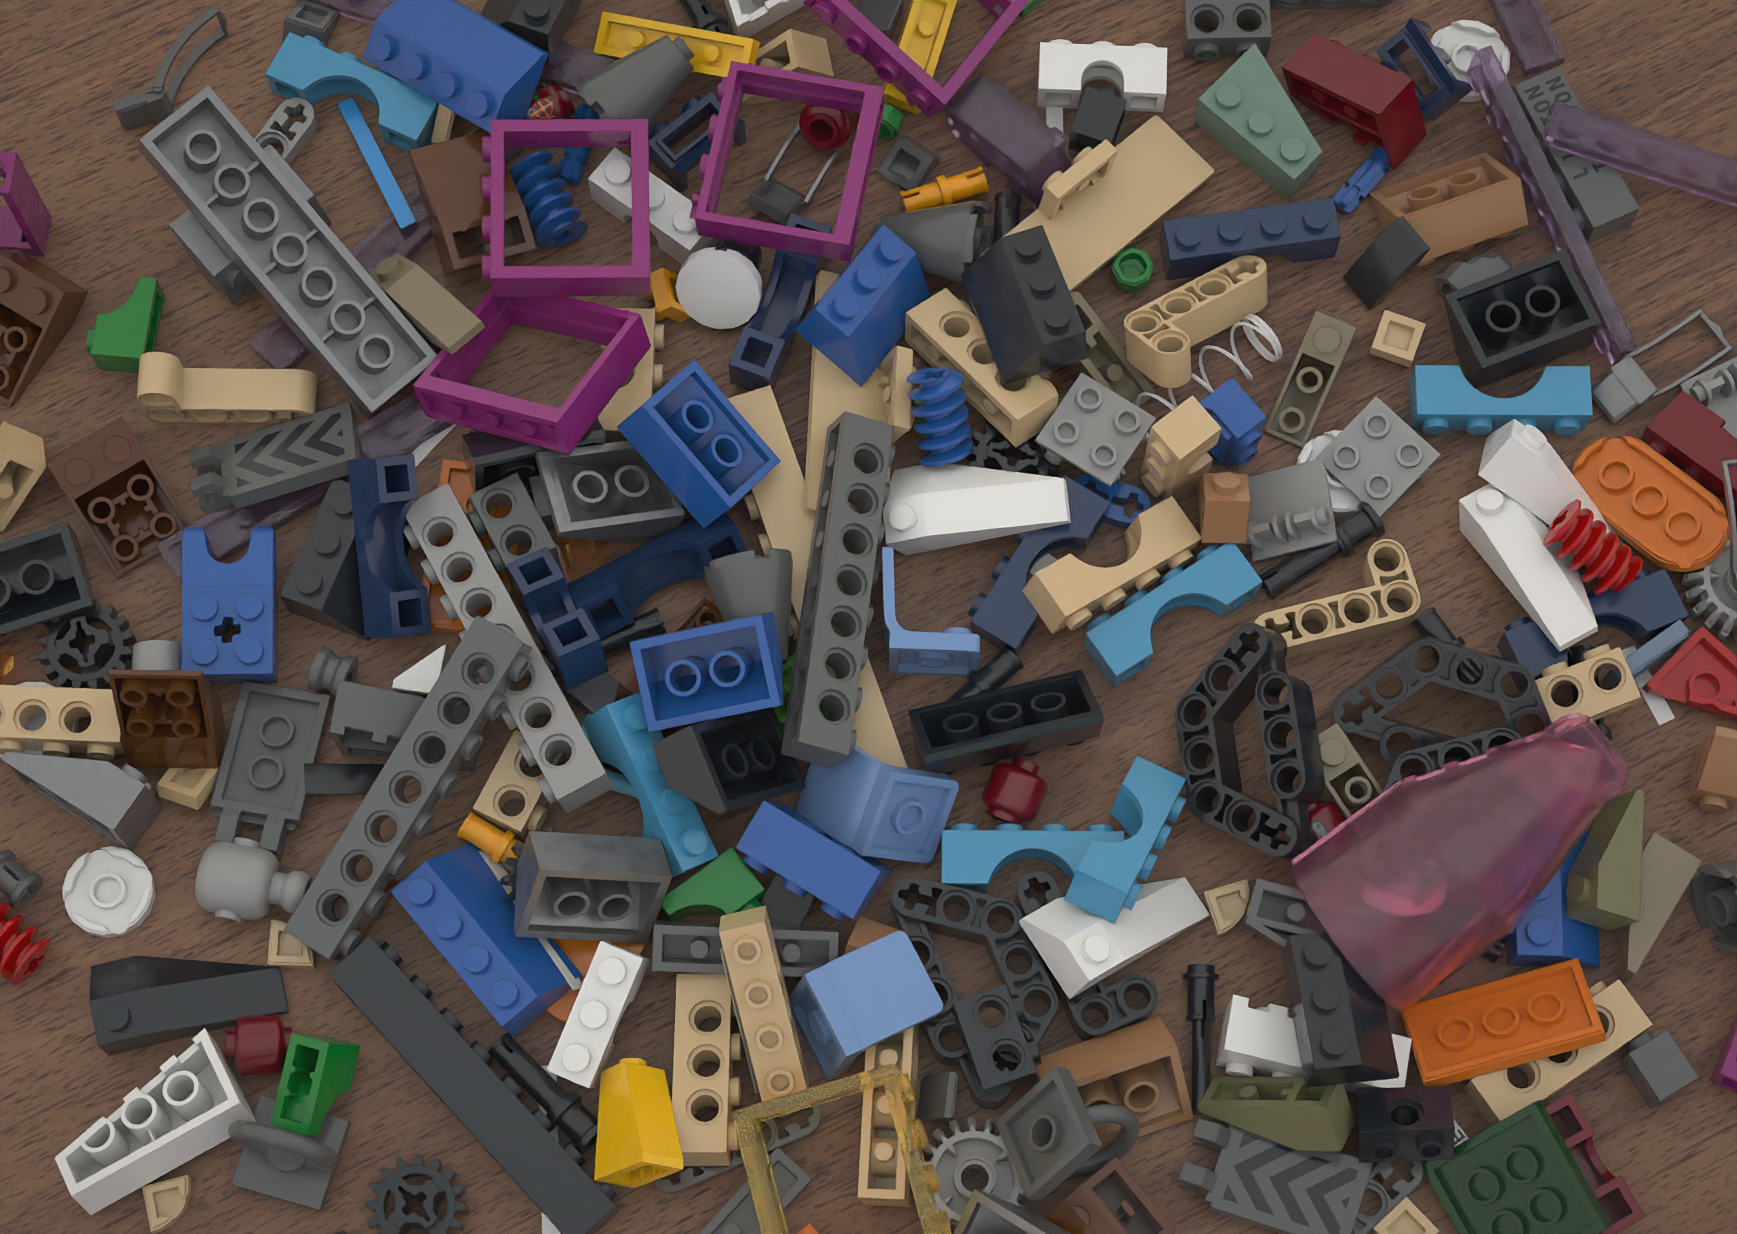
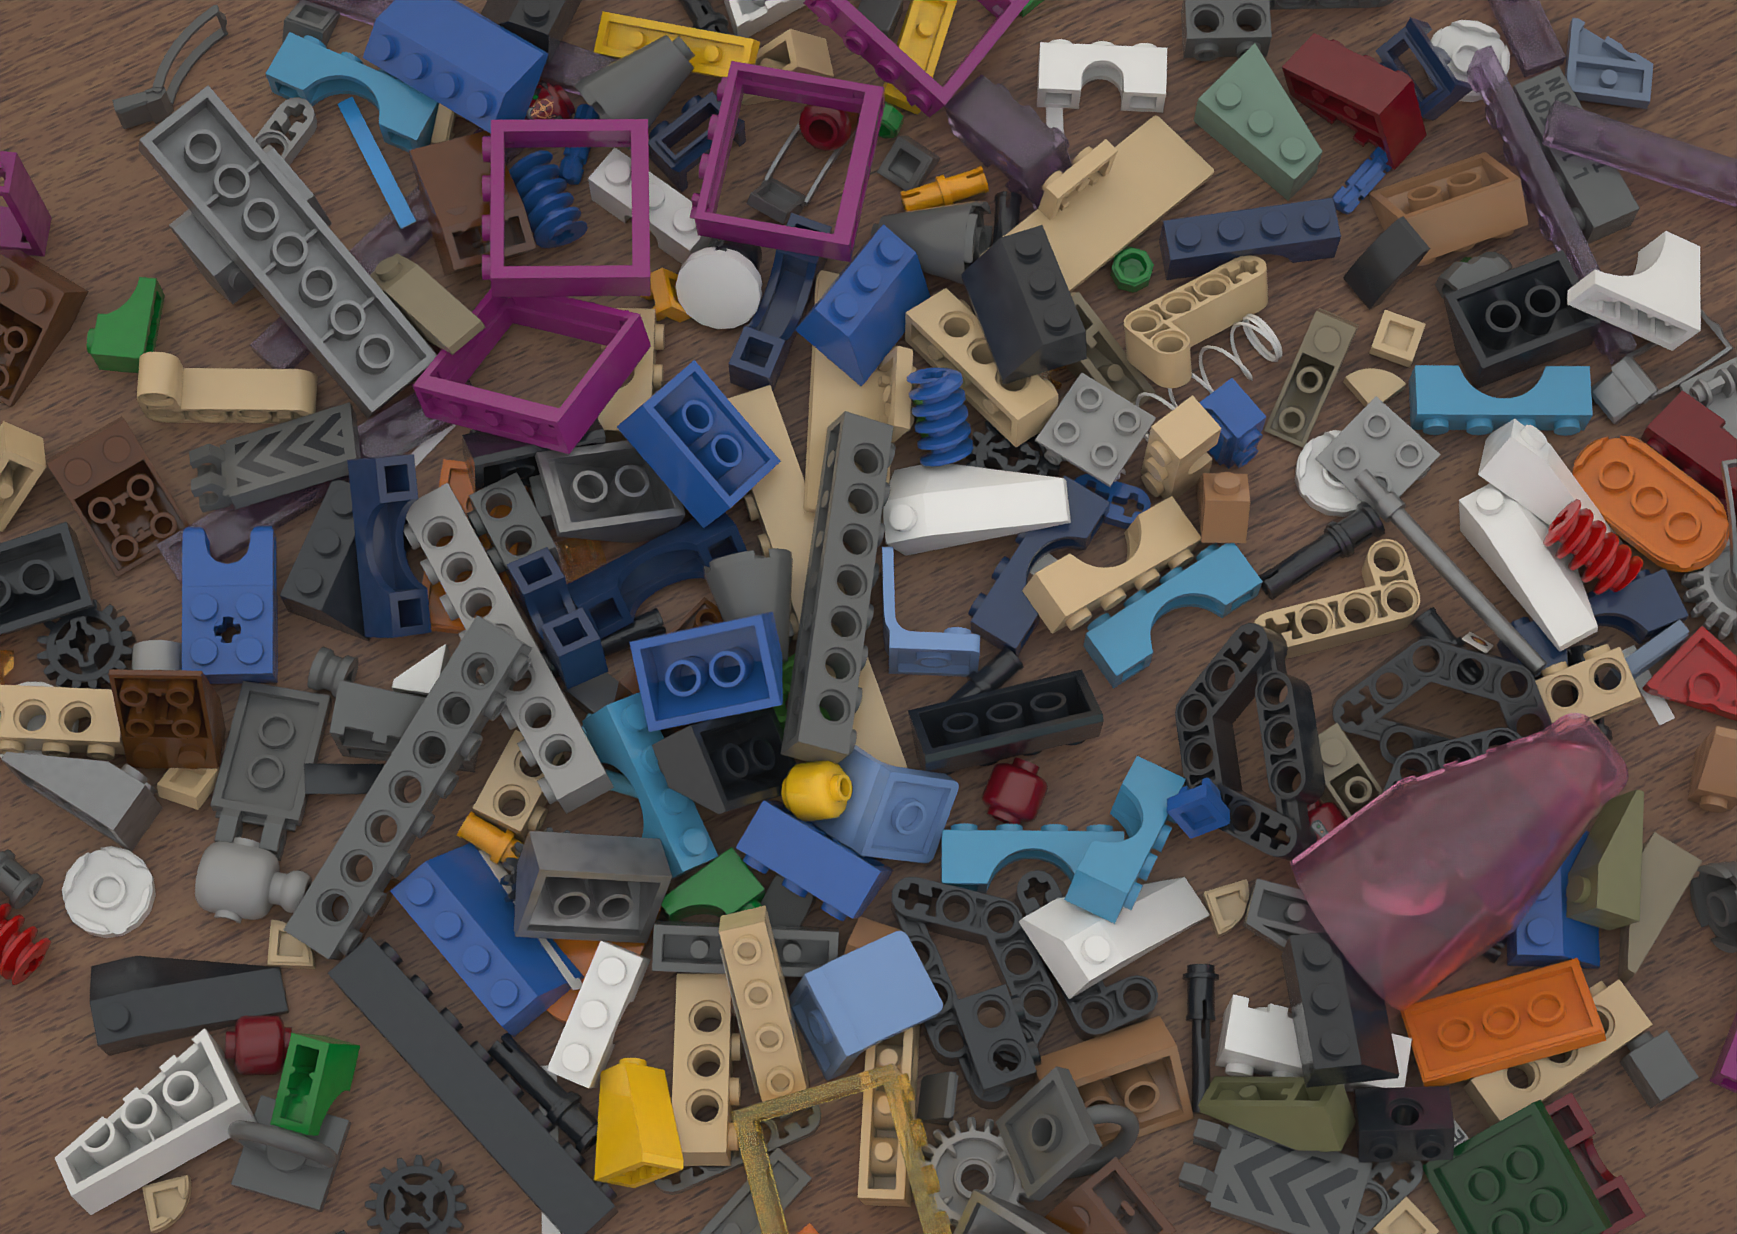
black brick [1068,87,1127,152] -> none
light grey hinge [1244,458,1338,562] -> none
none -> yellow head [781,760,852,822]
none -> blue tile [1167,778,1230,839]
none -> tan tile [1343,368,1406,407]
none -> flat silver bar [1354,469,1547,675]
none -> white sticker [1462,632,1494,653]
none -> sand blue wing [1564,18,1653,109]
none -> white arch [1567,231,1701,351]

